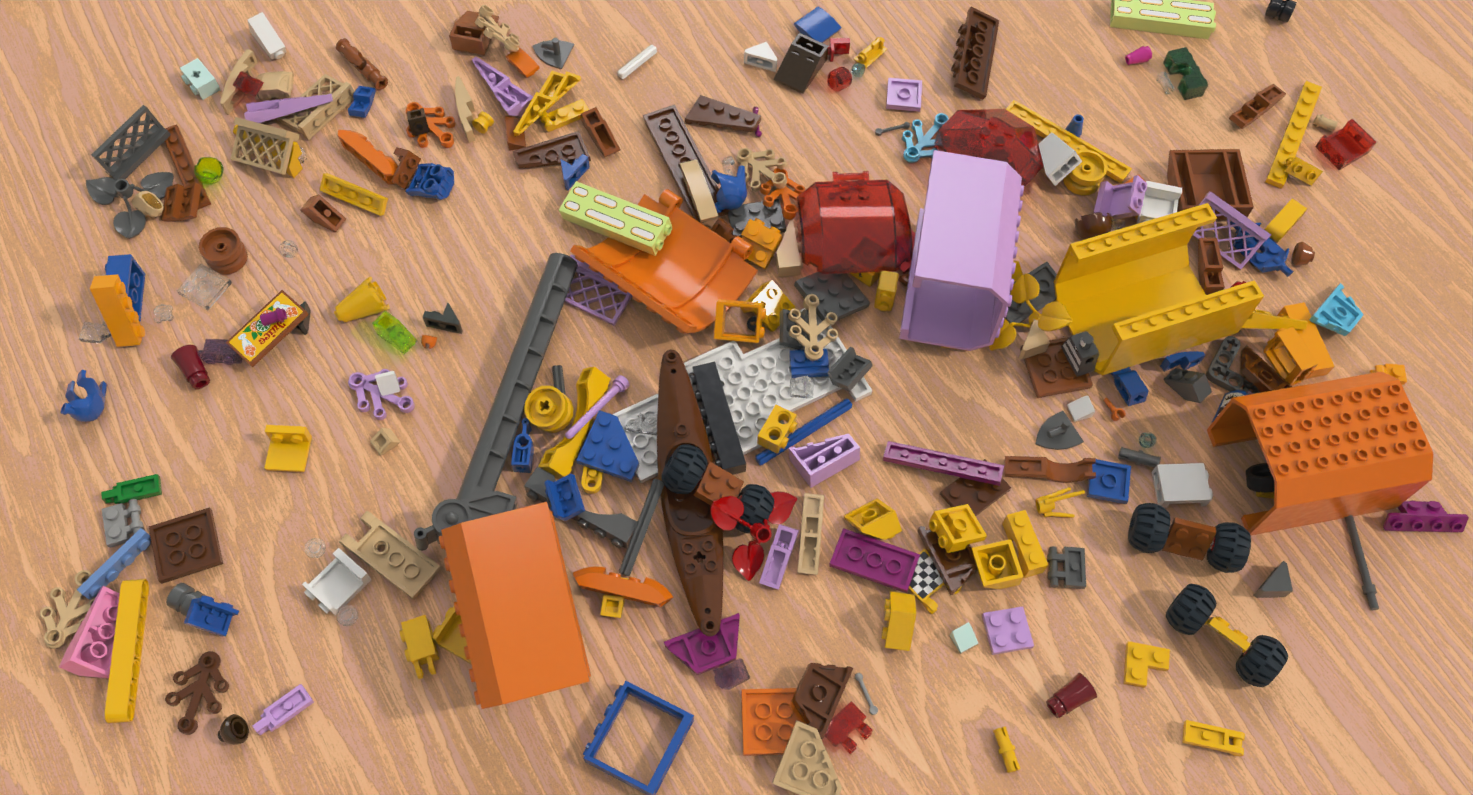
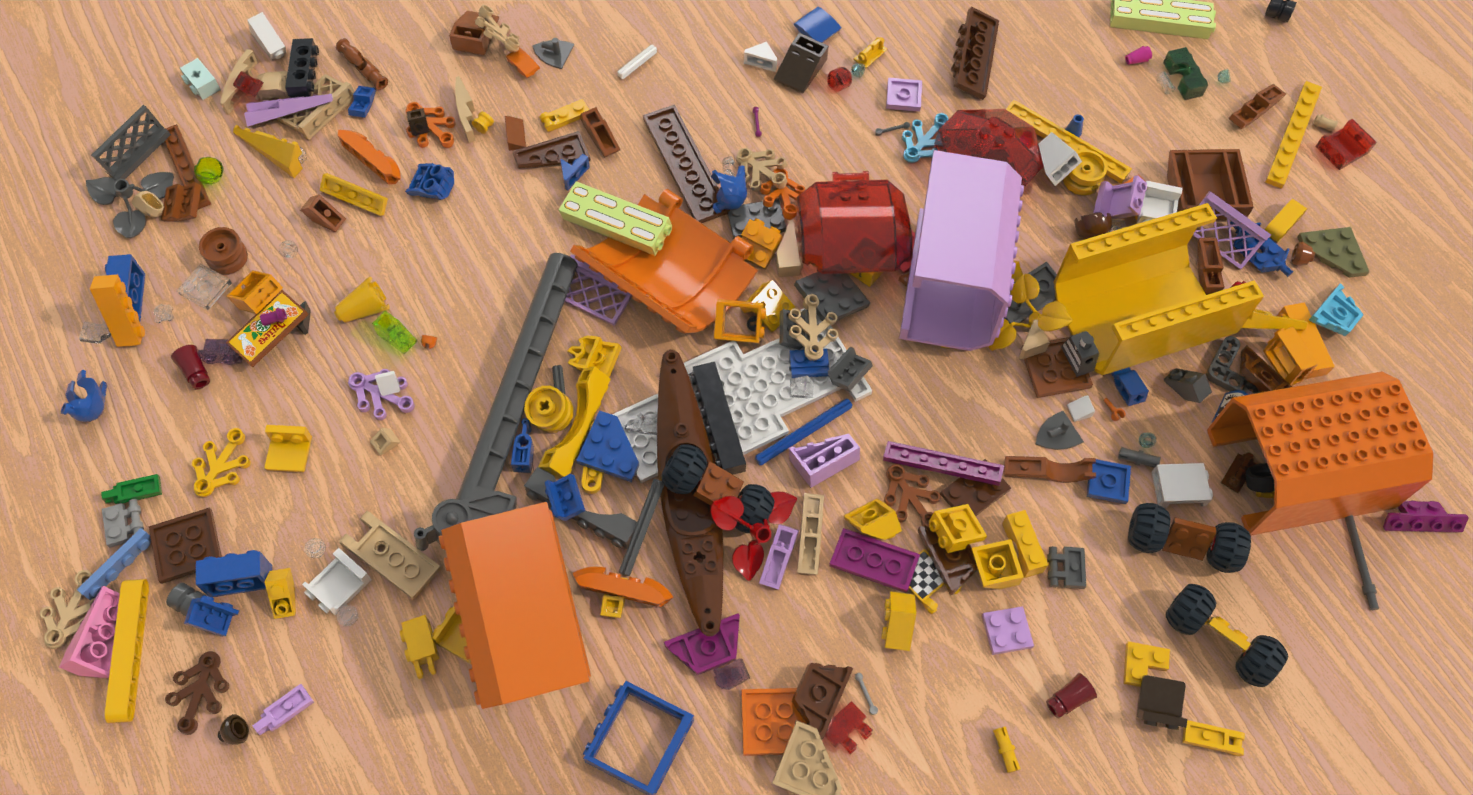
tan fence [230,117,300,175] -> none
dark orange bracket [391,147,421,189] -> none
pearl dark grey slope [423,303,463,334] -> none
lavender wedge [472,57,533,117] -> none
yellow wedge [513,70,582,136] -> none
lavender piece [565,375,630,439] -> none
tan slope [680,159,718,223] -> none
reddish brown wing [685,95,762,132] -> none
dark orange plate [711,218,737,243] -> none
yellow brick [757,405,798,454] -> none
red bracket [828,38,850,62] -> none
yellow brick [874,271,899,311] -> none
light aqua slope [949,622,978,654] -> none
yellow plant [1035,487,1085,518] -> none
blue slope [1160,351,1205,372] -> none
dark grey slope [1254,561,1293,598] -> none
yellow hinge [1285,157,1323,186] -> none
light orange plate [1370,363,1407,385] -> none
none -> yellow plant [192,428,251,497]
none -> blue brick [196,550,272,597]
none -> light orange window [226,270,283,314]
none -> yellow slope [265,568,296,619]
none -> black brick [285,38,319,98]
none -> yellow plate [567,335,622,377]
none -> dark orange plant [884,464,940,530]
none -> dark brown bracket [1137,675,1188,730]
none -> clear light blue hinge [1217,69,1231,83]
none -> reddish brown hinge [1221,452,1256,493]
none -> olive plate [1297,227,1370,278]

